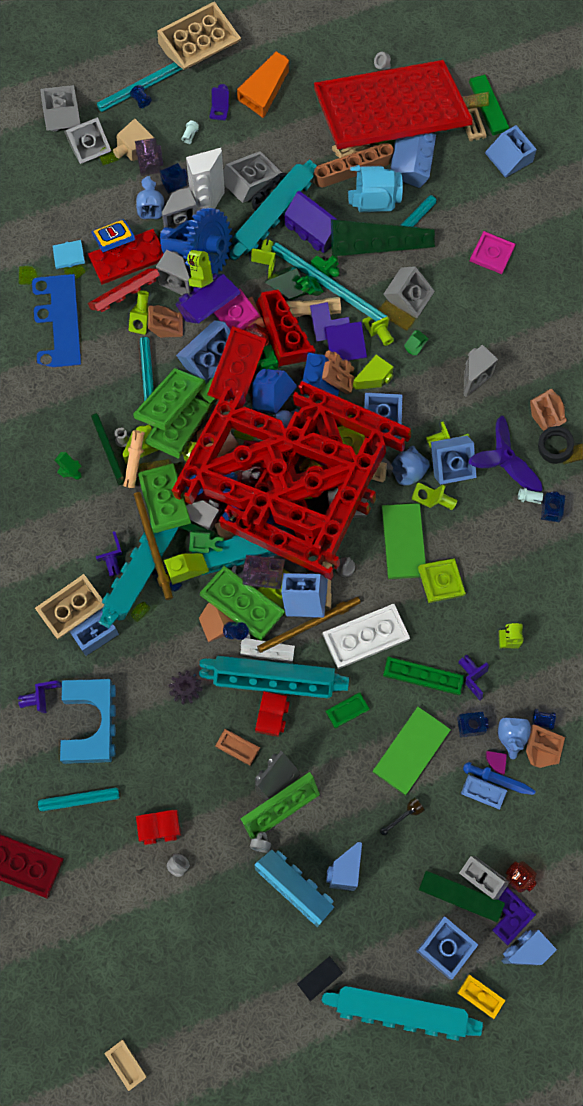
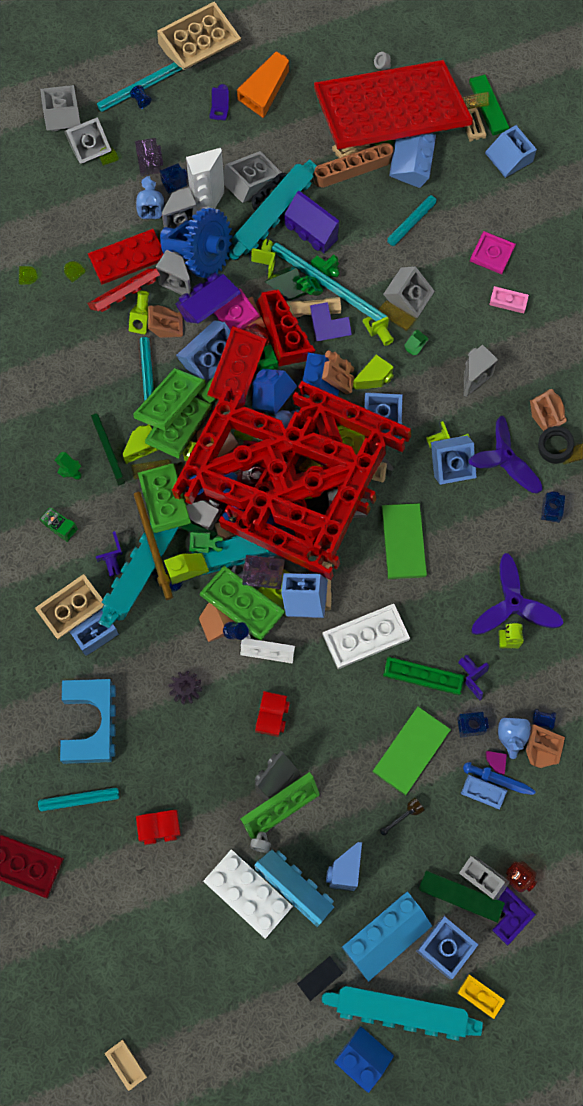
dark purple bracket [18,680,62,714] -> none
blue piece [32,274,81,367] -> none
medium azure piece [53,240,85,269] -> none
slope [91,219,136,252] -> none
tan torso [113,119,156,161] -> none
light grey pin [115,428,130,448] -> none
light nougat pin [123,430,145,488] -> none
clear neon green tile [131,602,150,622] -> none
light grey tile [167,854,190,877] -> none
light aqua pin [181,121,199,144] -> none
lime leg [187,250,213,288] -> none
teal hinge [199,656,349,698] -> none
nougat tile [215,729,260,766] -> none
pearl gold bar [257,597,361,653] -> none
dark purple tile [325,322,367,361] -> none
green tile [325,692,370,729] -> none
dark green wing [331,219,435,256] -> none
light grey tile [336,557,355,577] -> none
medium azure piece [348,165,403,212] -> none
medium blue piece [391,446,430,486] -> none
lime bracket [412,483,457,510] -> none
lime tile [418,558,466,603] -> none
medium blue slope [501,930,557,966] -> none
light aqua pin [518,487,543,504] -> none
none -> green leg [39,508,78,542]
none -> white plate [203,850,293,939]
none -> blue slope [334,1026,394,1093]
none -> dark azure slope [341,891,432,982]
none -> dark purple piece [471,553,564,635]
none -> bright pink plate [489,286,529,313]

